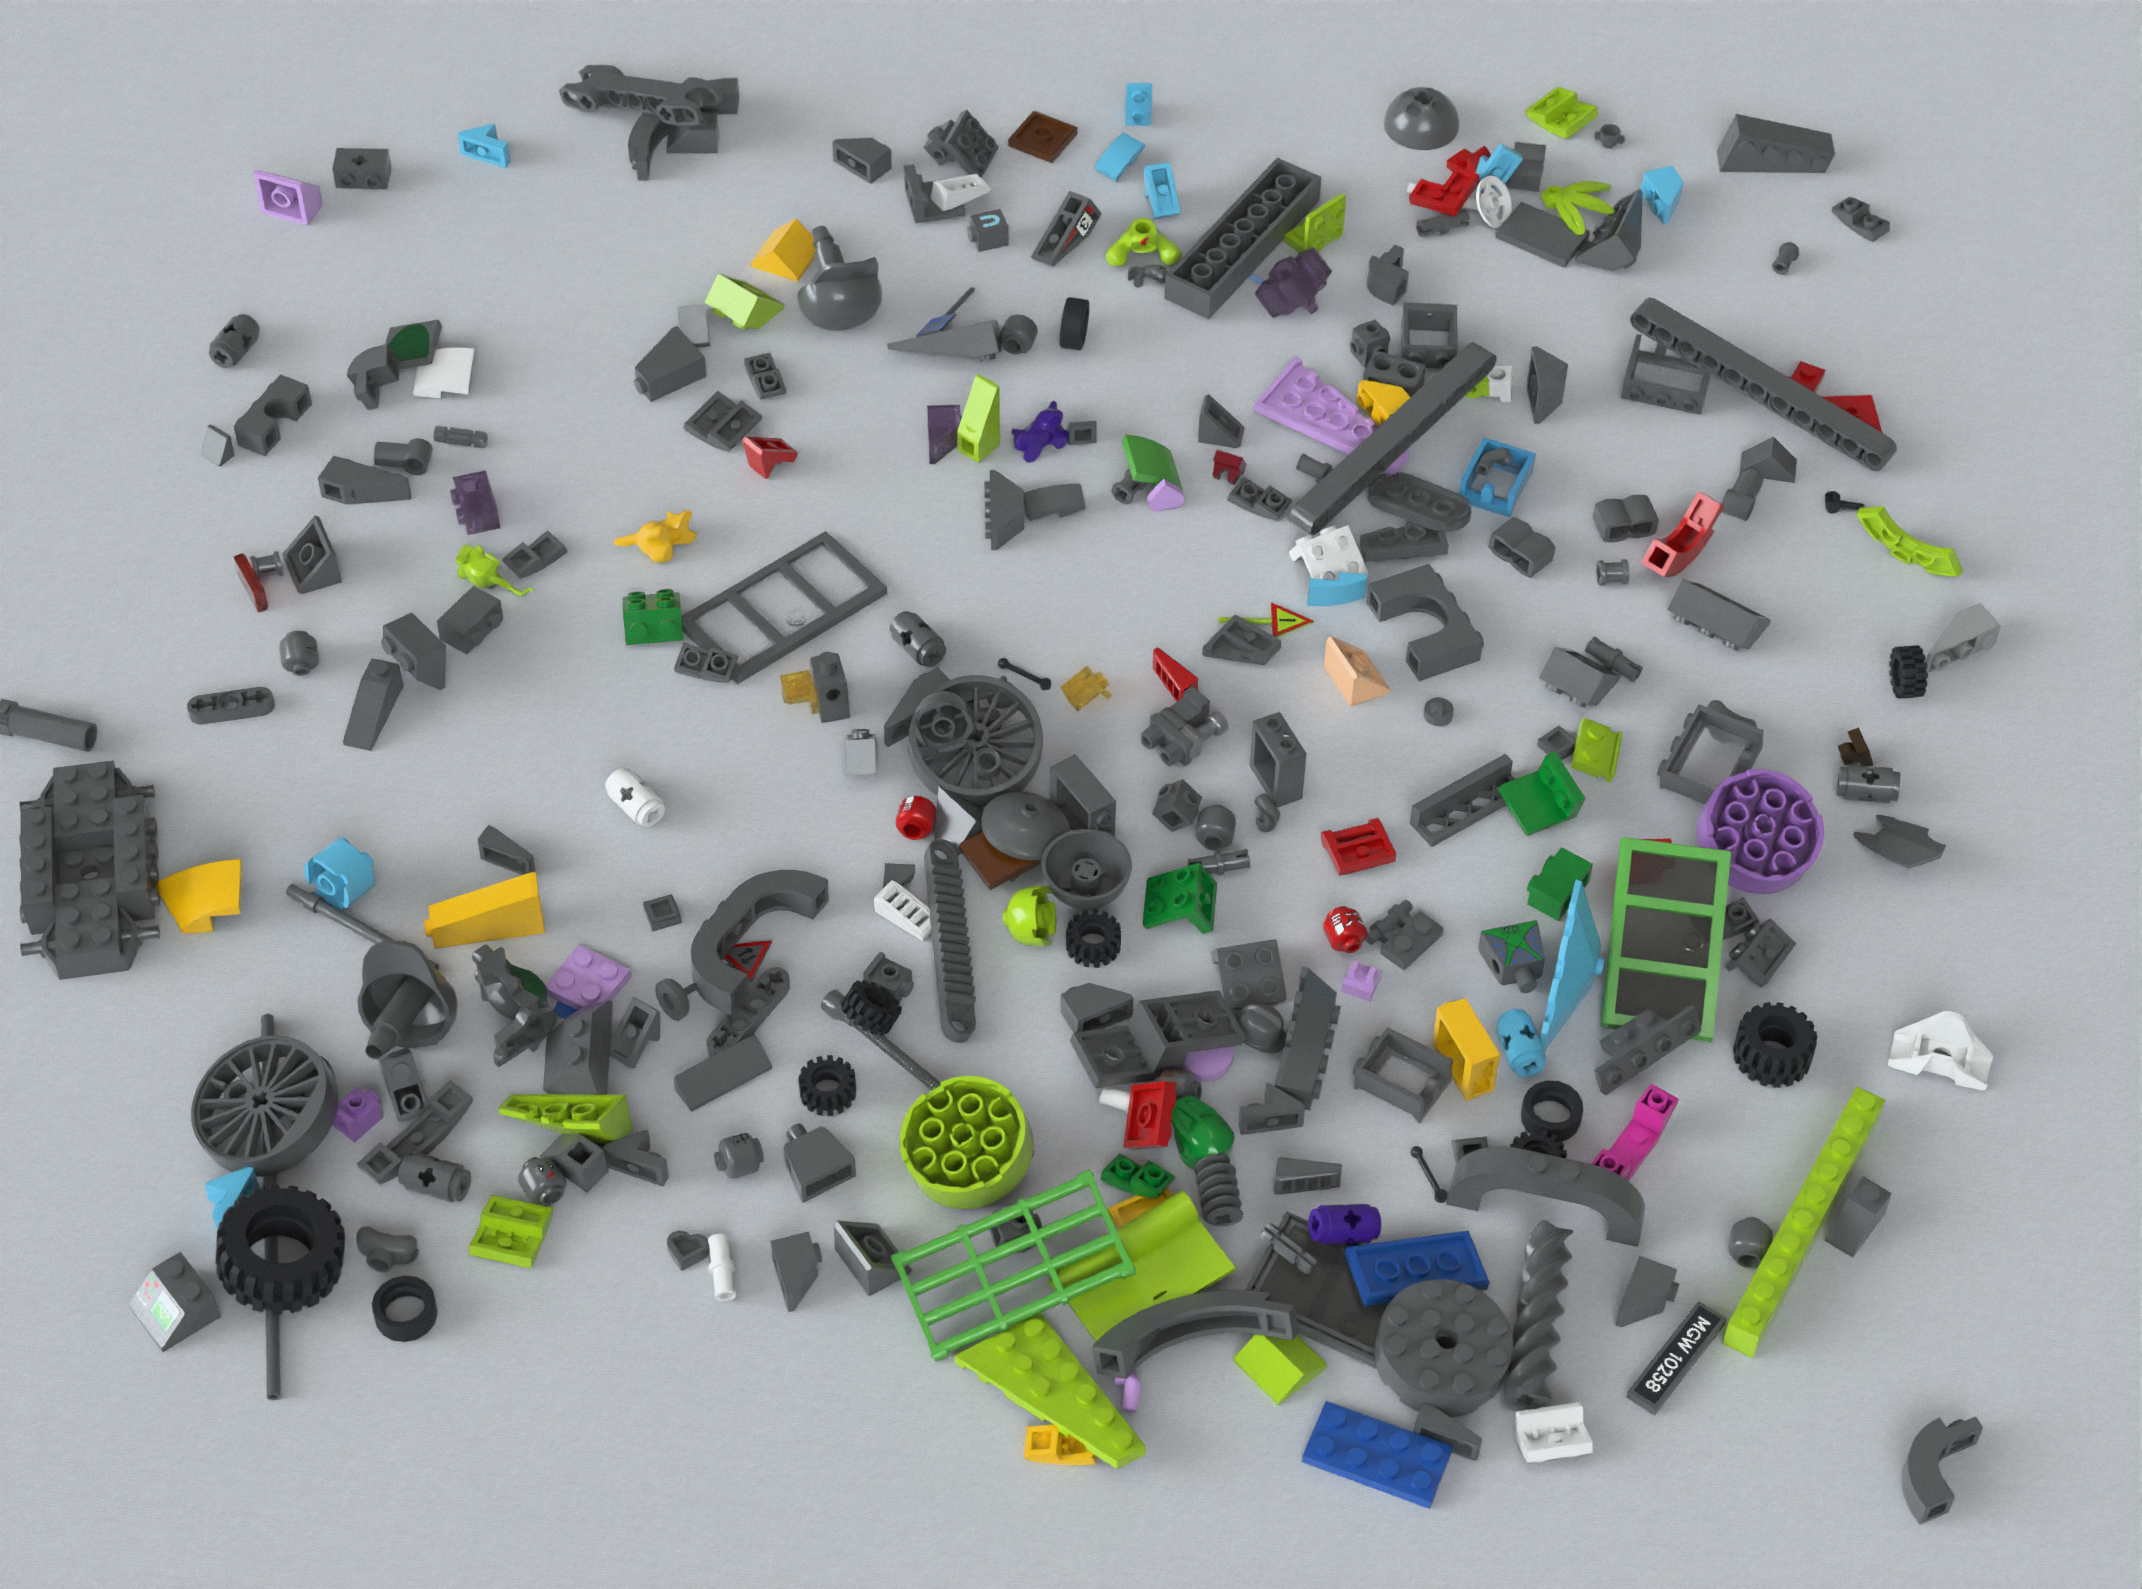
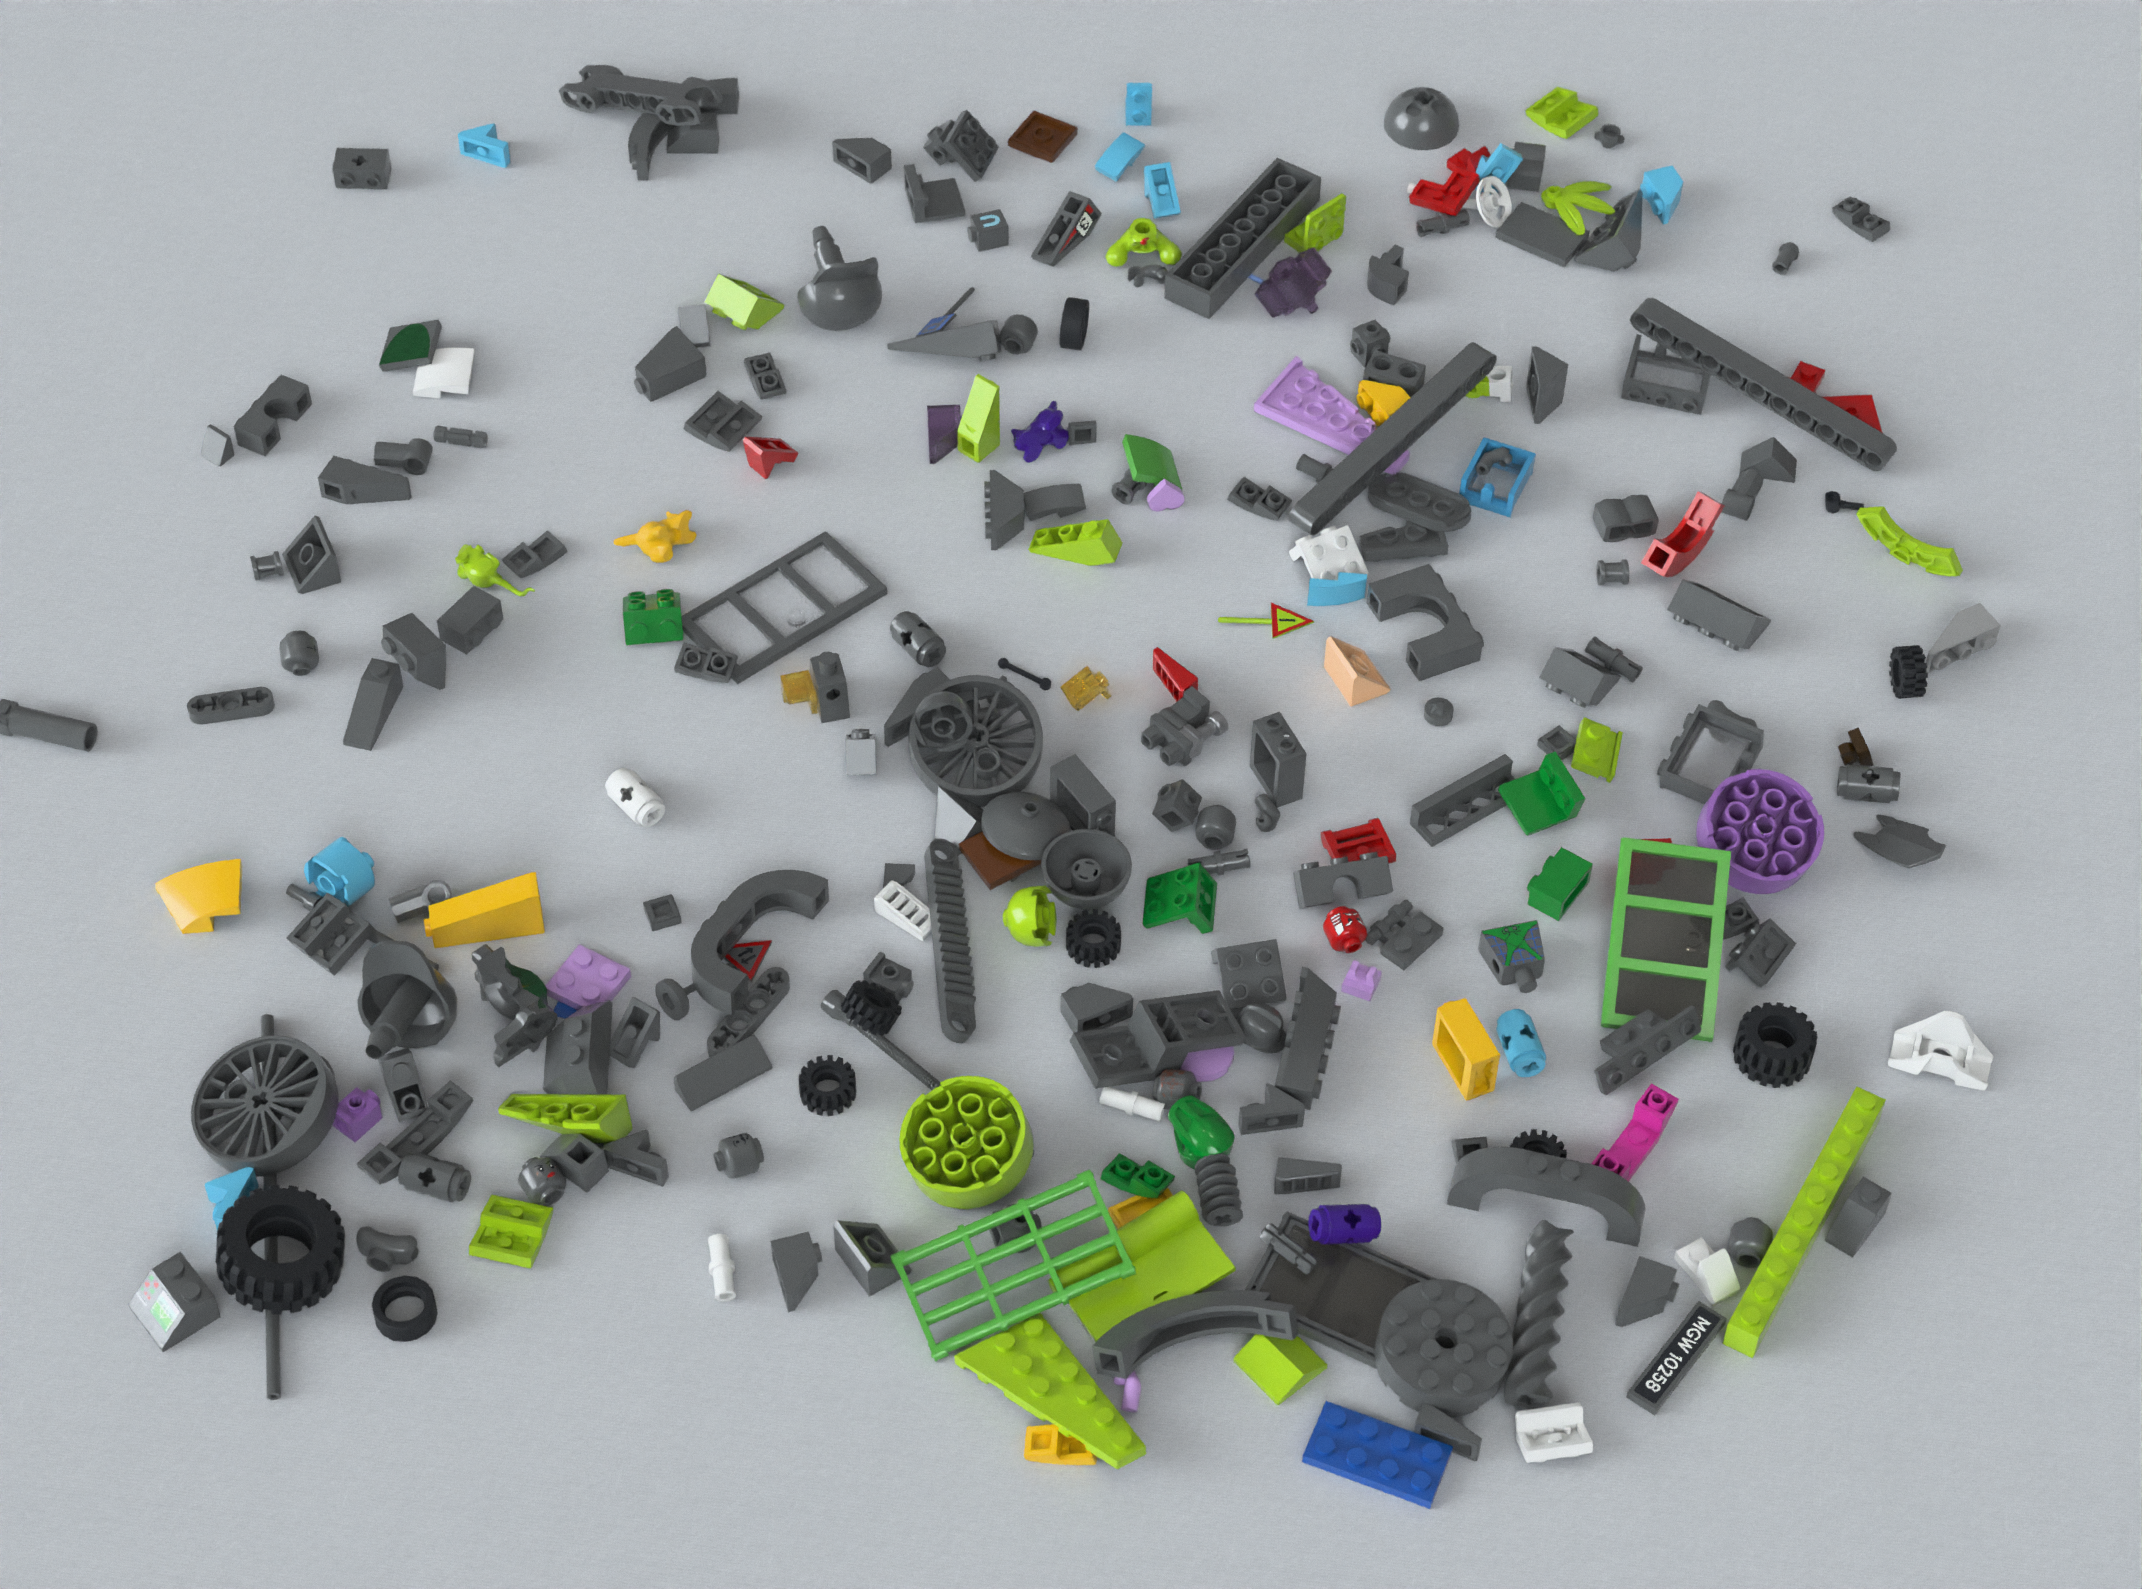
dark grey piece [19,760,160,980] -> none
dark grey piece [209,314,260,368] -> none
clear red tile [233,553,268,613] -> none
lavender slope [253,170,322,225] -> none
dark grey brick [347,344,399,410] -> none
clear purple brick [450,470,500,535] -> none
dark grey slope [477,825,536,875] -> none
dark grey tile [667,1231,710,1271] -> none
yellow slope [751,218,816,282] -> none
dark grey torso [783,1124,856,1203] -> none
red head [895,795,936,840] -> none
white slope [931,174,990,211] -> none
red plate [1123,1081,1176,1150] -> none
dark grey slope [1198,394,1245,448] -> none
dark grey wing [1202,615,1282,665] -> none
dark red tile [1212,450,1247,485] -> none
blue tile [1344,1231,1490,1306] -> none
dark grey window [1353,1027,1453,1124] -> none
dark grey window [1401,302,1458,368] -> none
black hinge [1410,1146,1447,1203] -> none
dark grey brick [1488,517,1556,578] -> none
black tyre [1521,1080,1583,1143] -> none
medium azure slope [1540,880,1605,1052] -> none
dark grey wedge [1716,114,1835,173] -> none
dark grey arch [1902,1416,1983,1525] -> none
none -> dark grey slope [286,893,375,976]
none -> dark grey piece [389,880,452,923]
none -> lime slope [1028,519,1123,566]
none -> dark grey arch [1293,852,1393,909]
none -> white slope [1674,1237,1741,1306]

